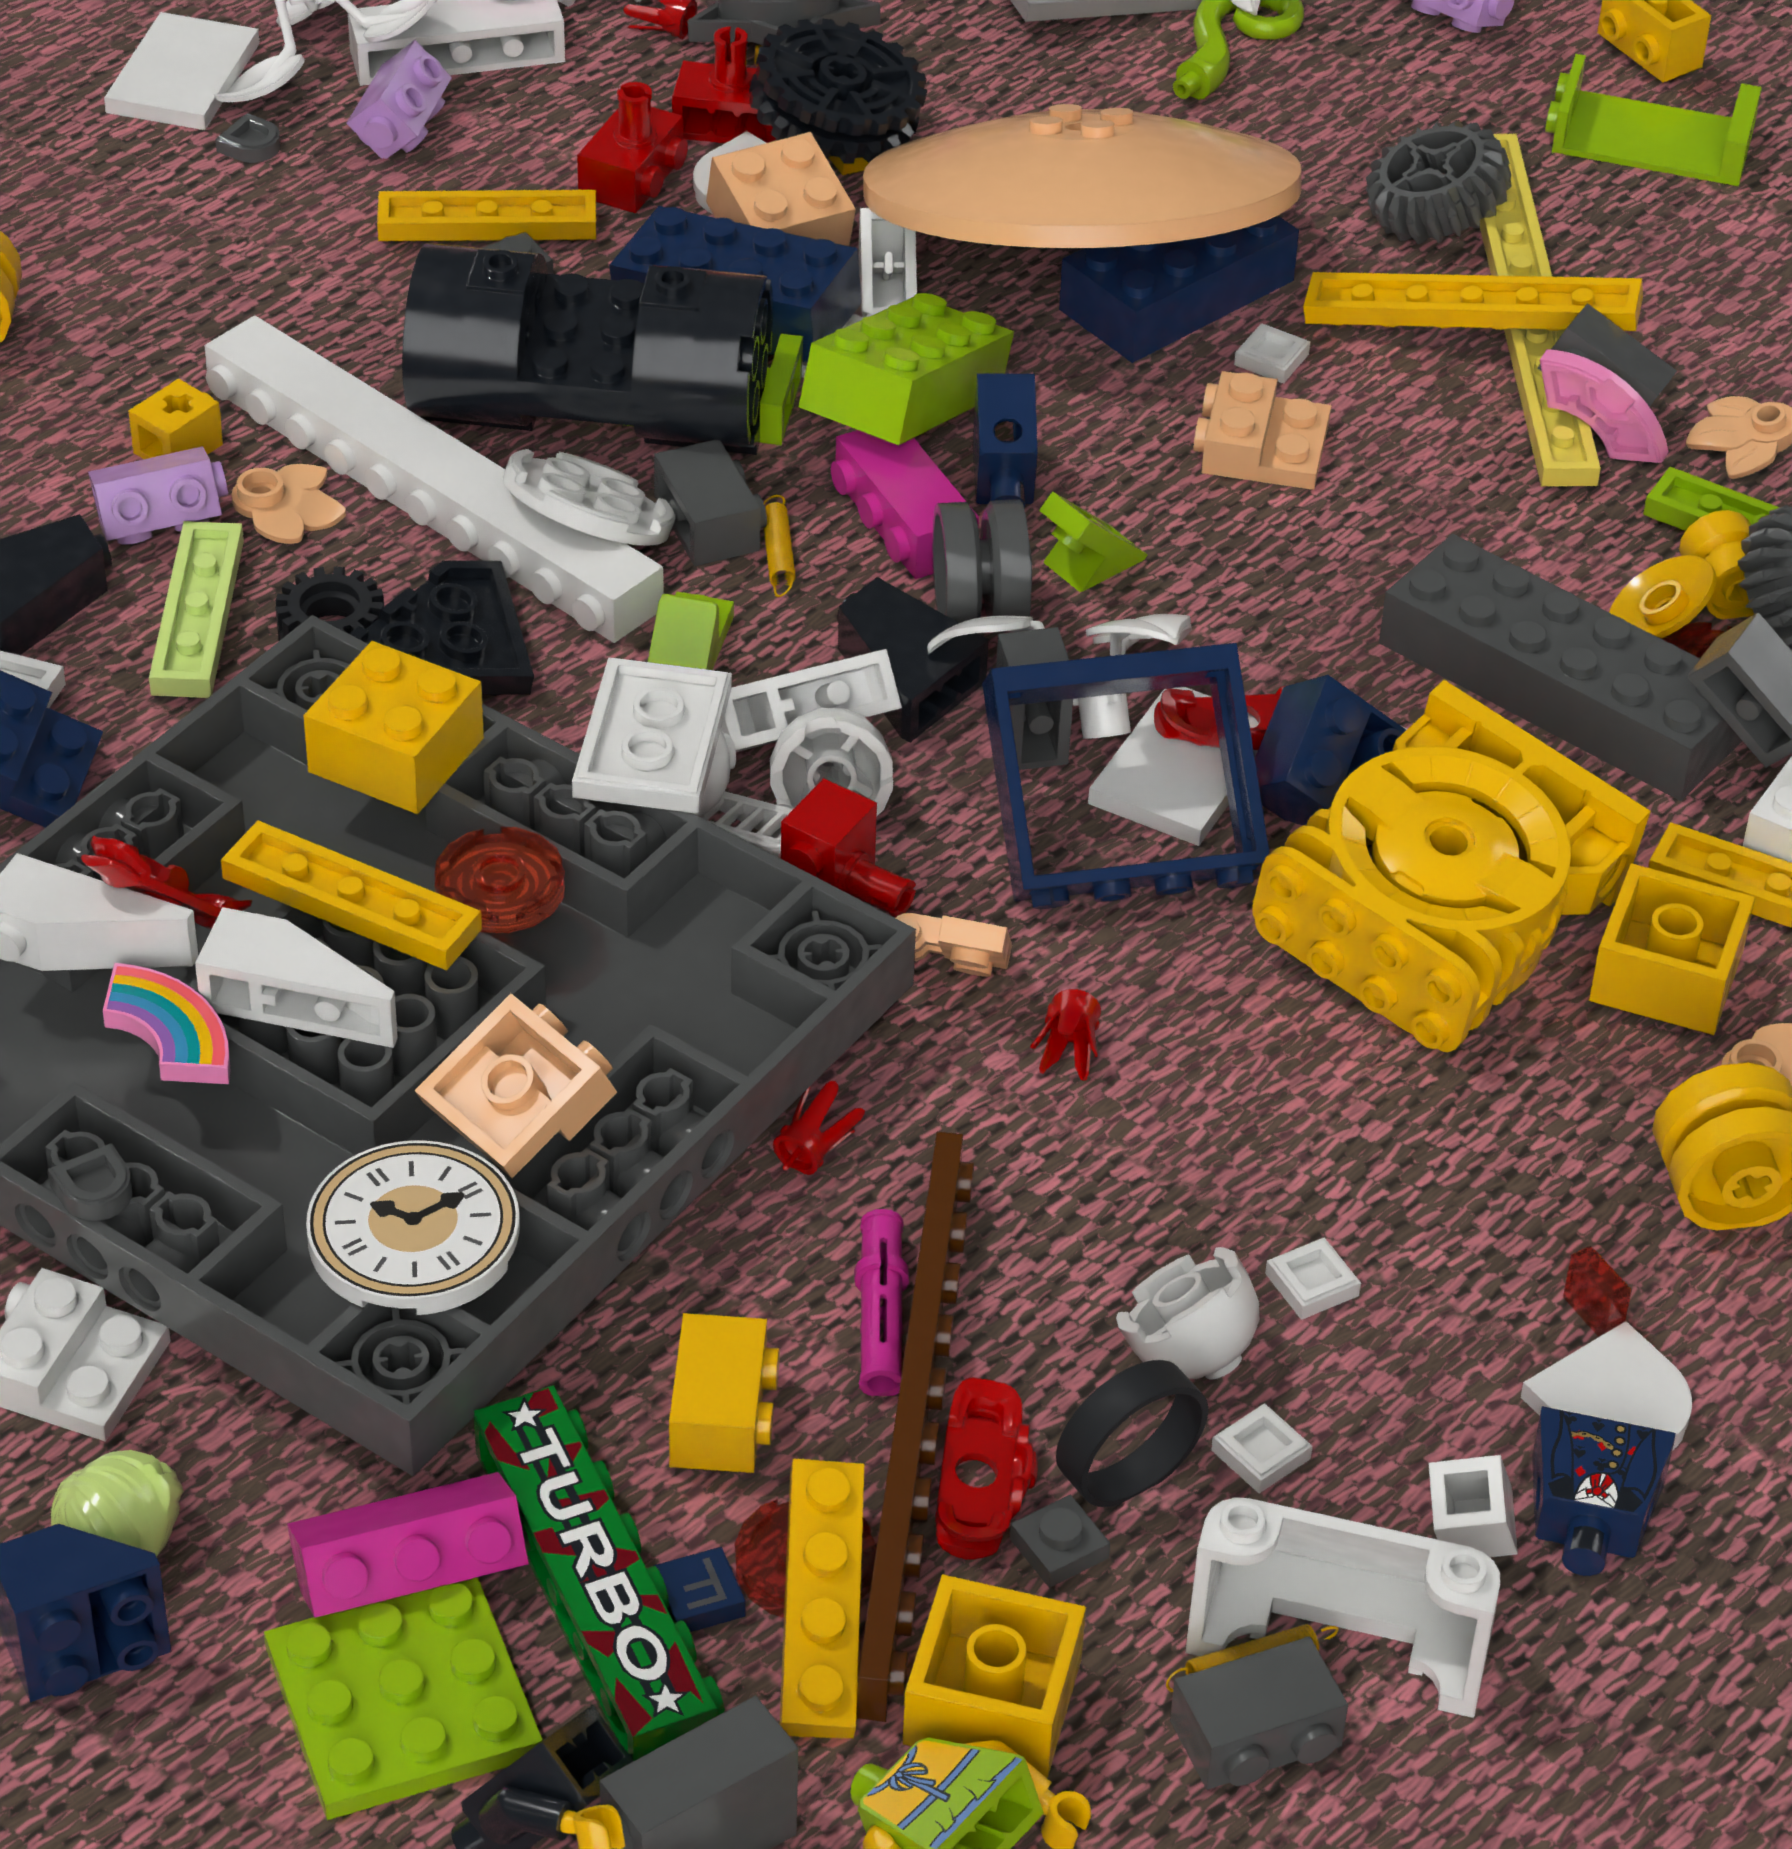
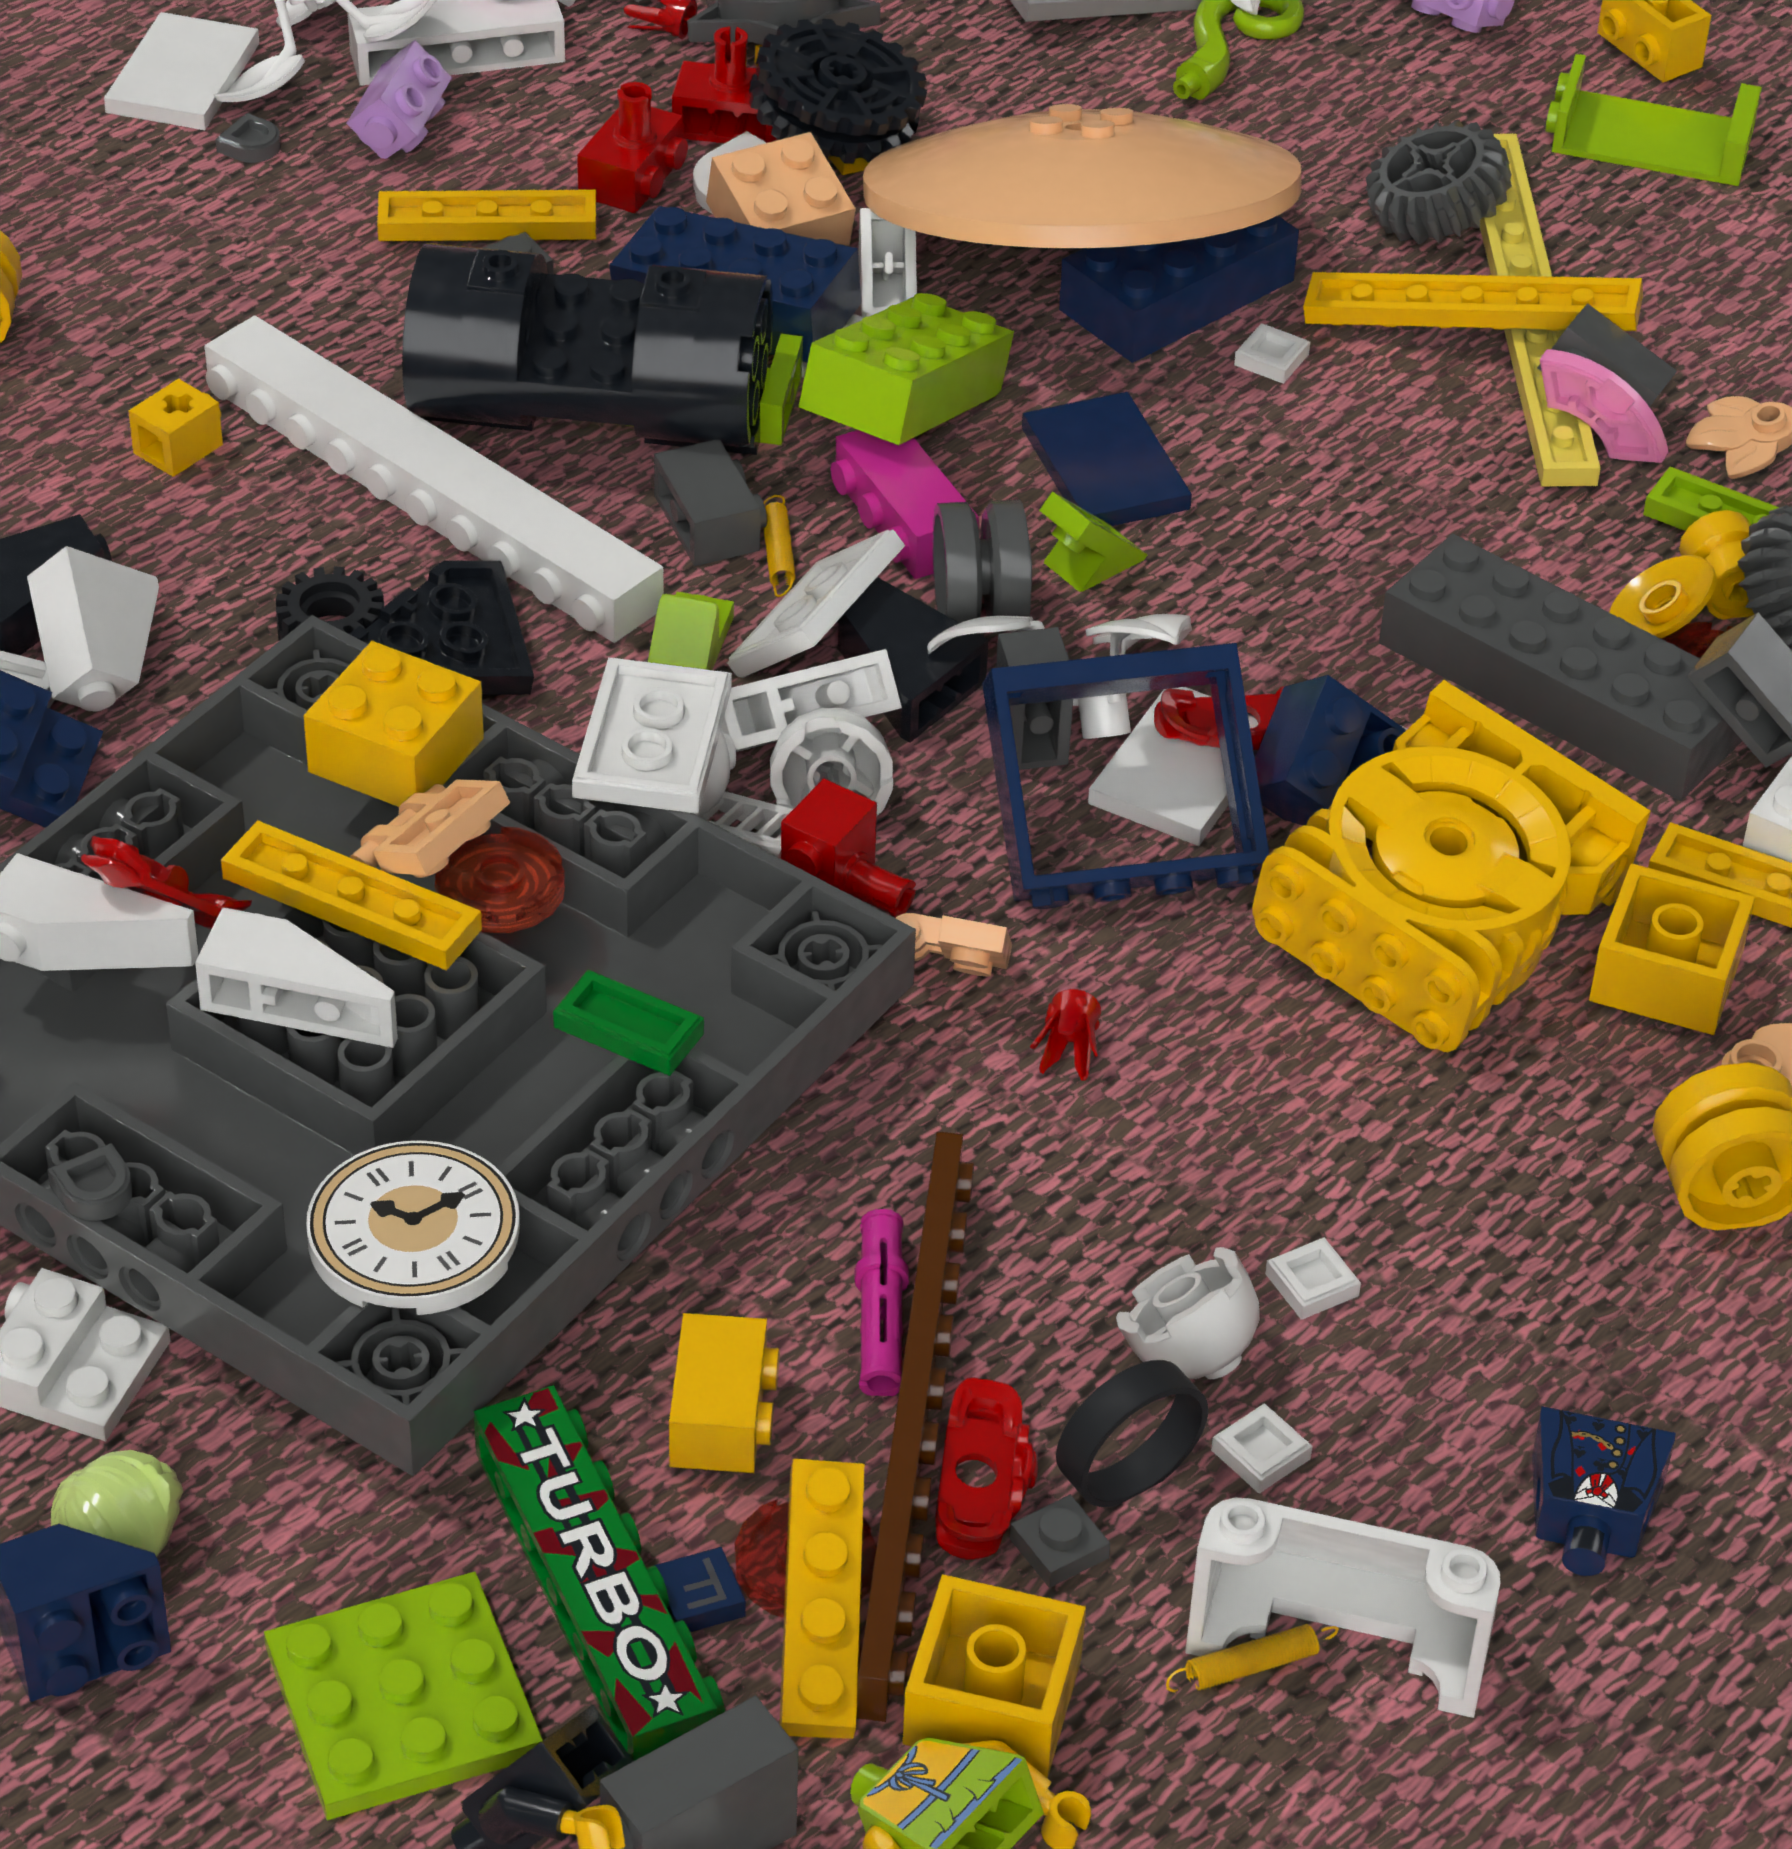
lavender brick [88,446,228,544] -> none
tile [103,963,231,1084] -> none
yellowish green plate [149,521,244,698] -> none
light nougat plate [232,464,346,544] -> none
dark pink brick [287,1472,529,1618] -> none
light nougat plate [414,994,617,1178] -> none
white tile [503,449,675,546] -> none
red piece [773,1081,865,1175] -> none
dark blue torso [972,373,1038,508] -> none
dark grey brick [1170,1636,1348,1790] -> none
light nougat plate [1193,371,1331,490] -> none
white brick [1429,1455,1518,1557] -> none
white tile [1520,1321,1692,1451] -> none
clear red tile [1563,1246,1632,1337] -> none
none -> white slope [27,546,159,712]
none -> light nougat plate [350,779,510,878]
none -> green tile [553,970,704,1076]
none -> white tile [727,529,905,678]
none -> dark blue tile [1022,392,1192,526]

